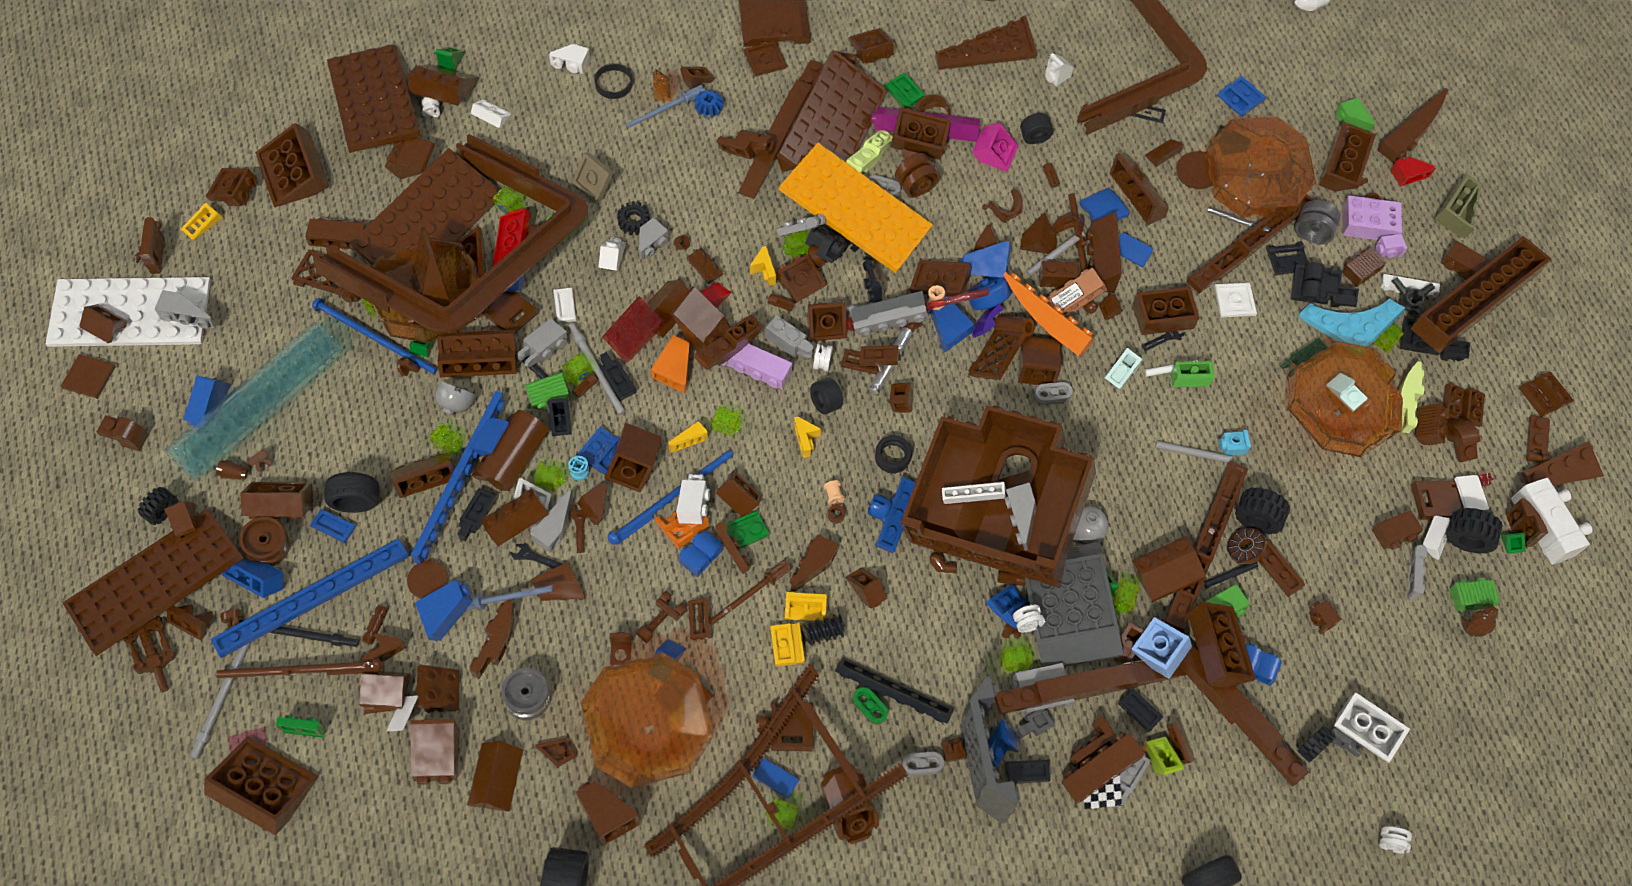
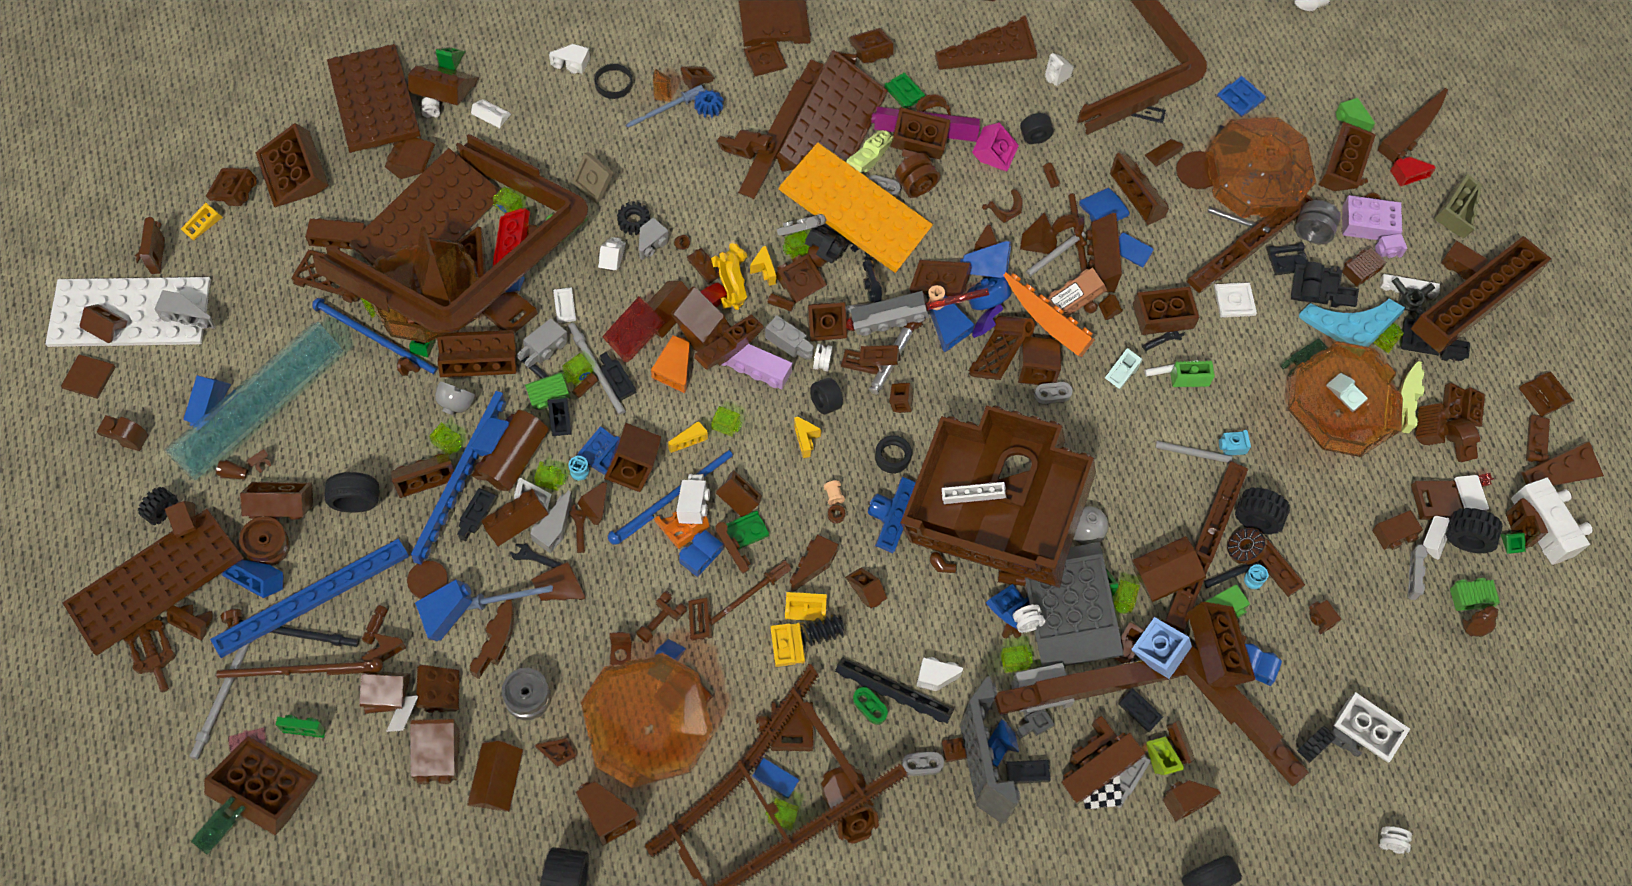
blue tile [310,509,356,543] -> none
light grey slope [1004,483,1037,550] -> none
reddish brown brick [1039,261,1079,288] -> none
none -> clear green hinge [190,796,246,855]
none -> yellow animal [711,240,748,310]
none -> white slope [916,657,963,691]
none -> reddish brown slope [1162,780,1221,822]
none -> medium azure wheel [1244,564,1268,589]

